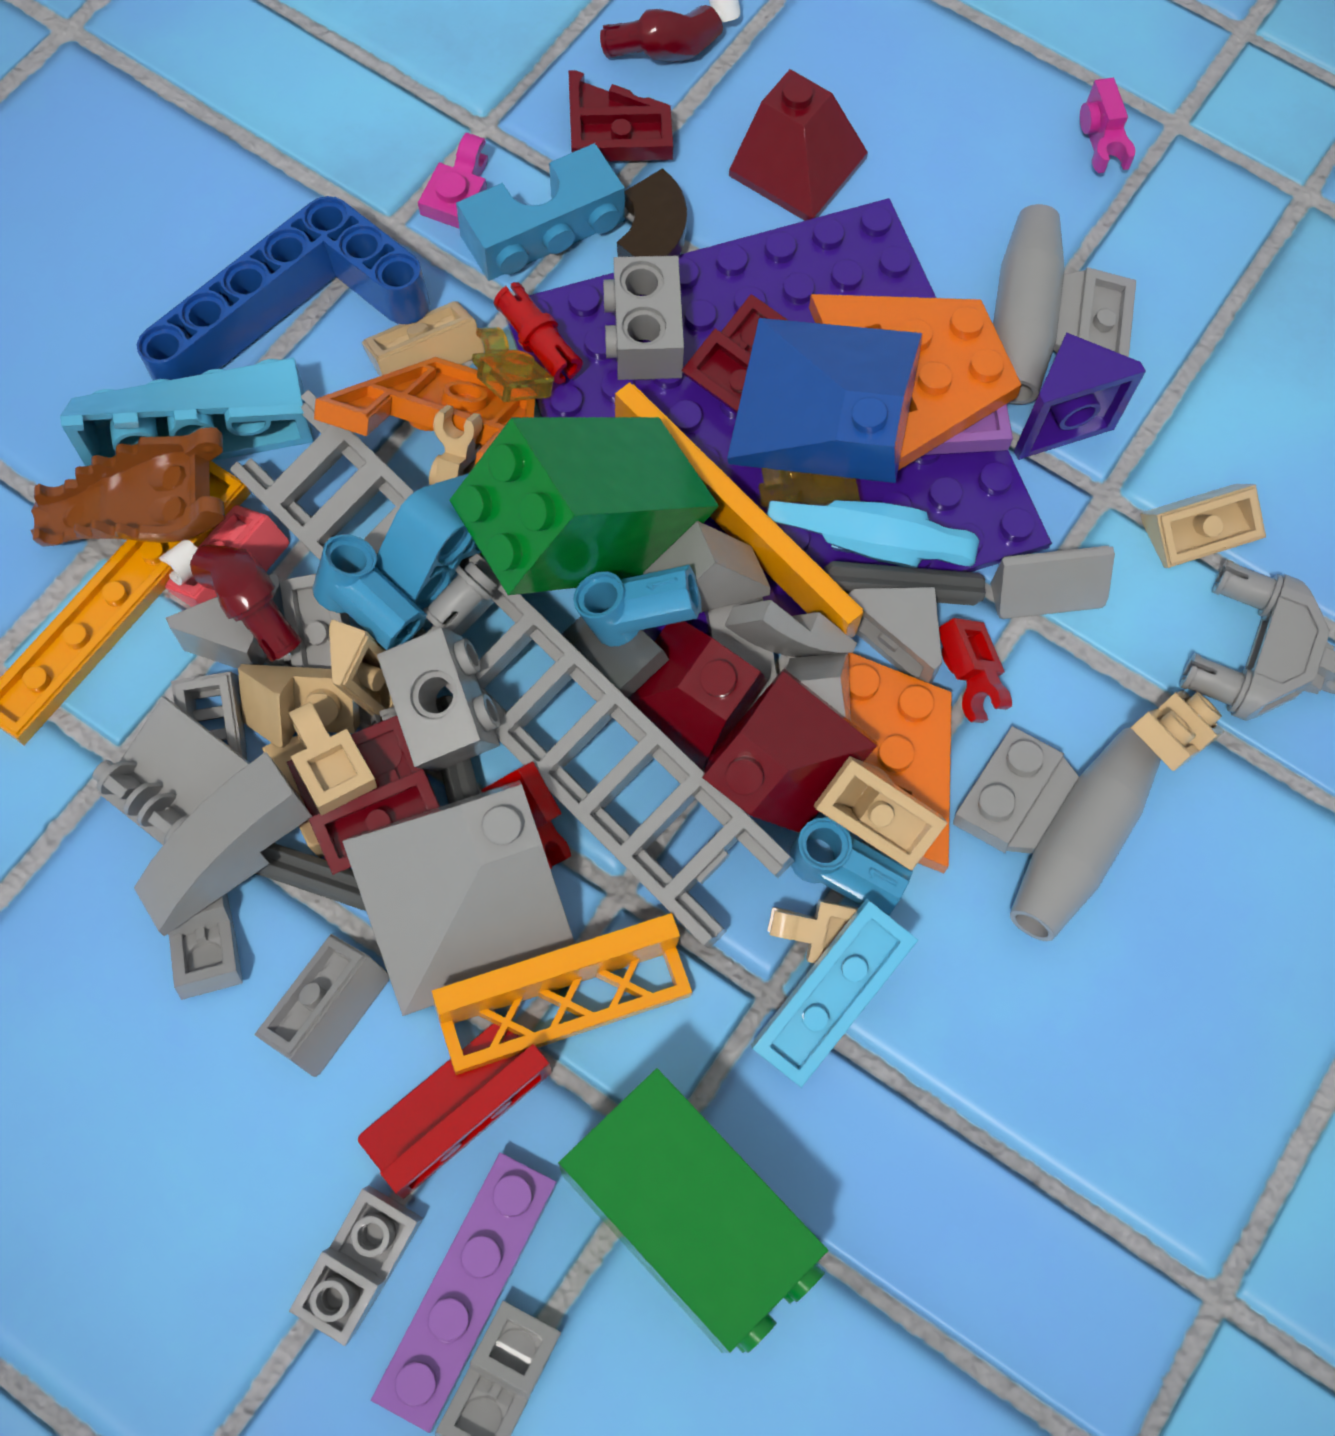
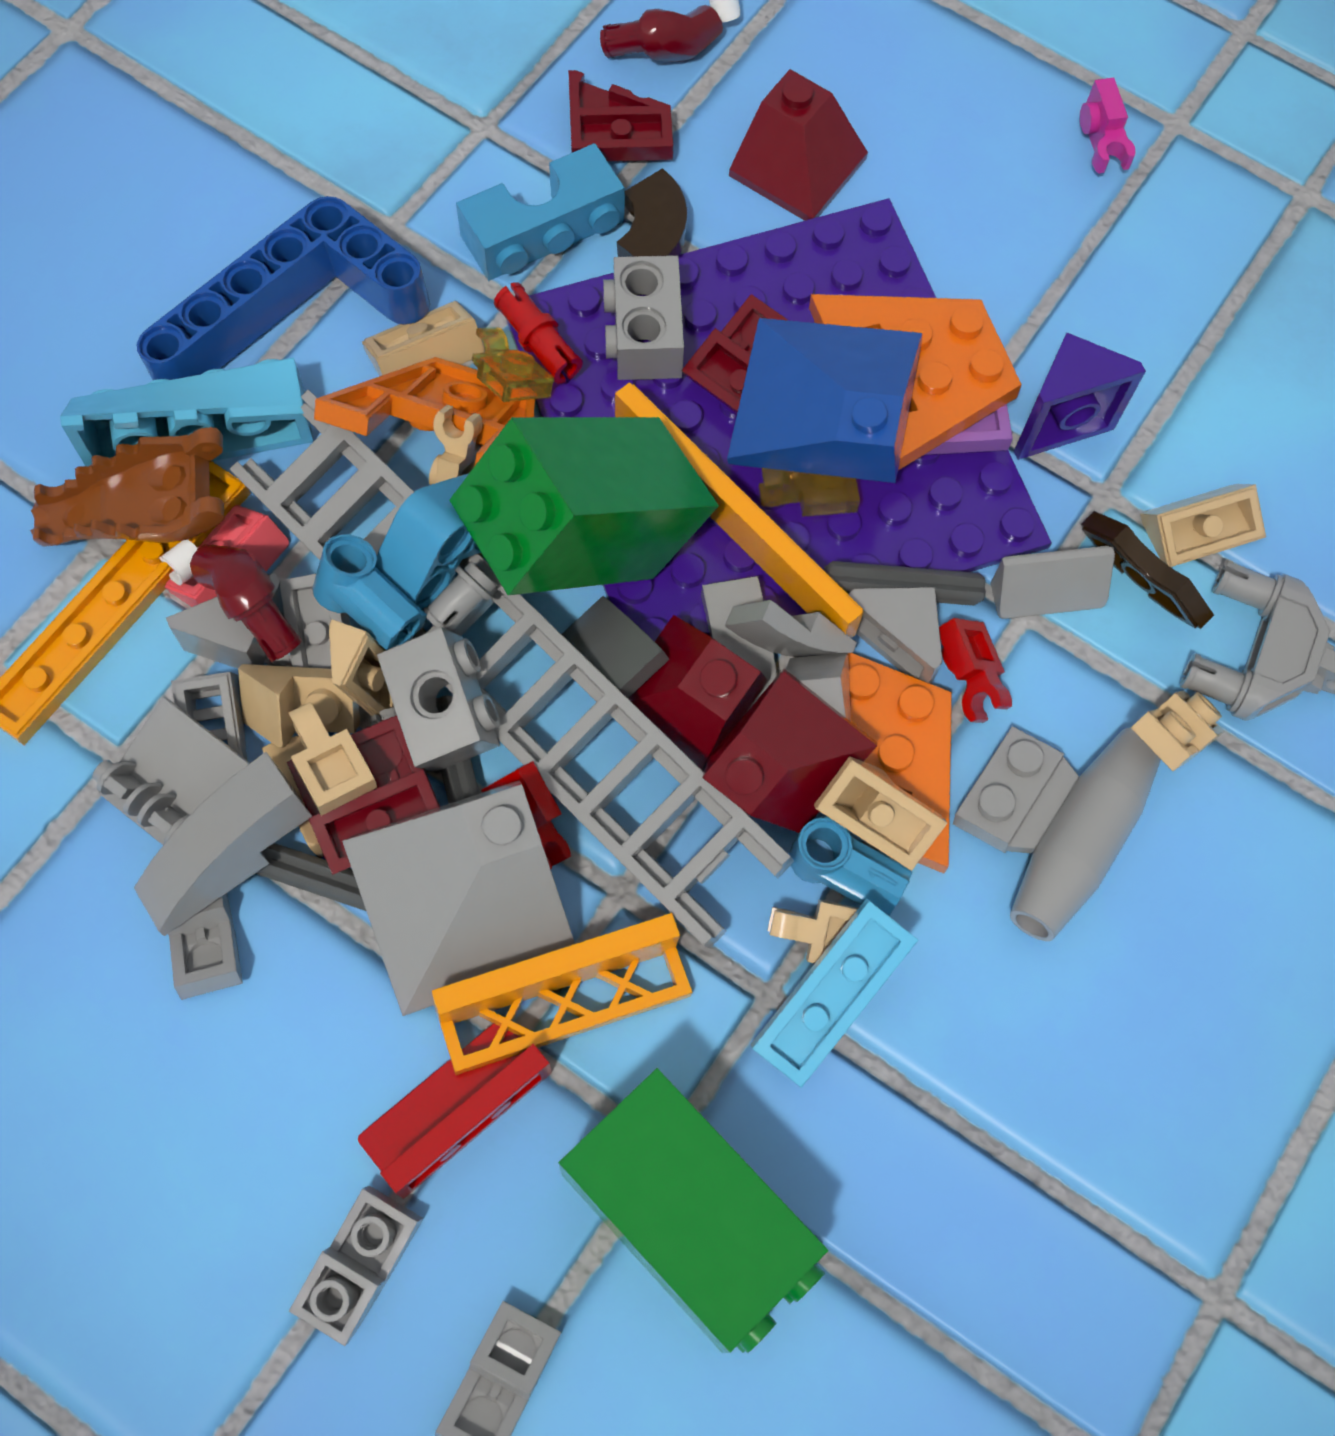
light grey slope [254,934,389,1077] -> none
medium lavender plate [370,1152,557,1433] -> none
dark pink plate [418,132,488,229] -> none
dark azure piece [573,565,702,647] -> none
light grey slope [643,521,770,612] -> none
medium azure animal [767,500,980,568] -> none
light grey plate [993,204,1136,404] -> none
none -> dark brown tile [1081,511,1214,629]

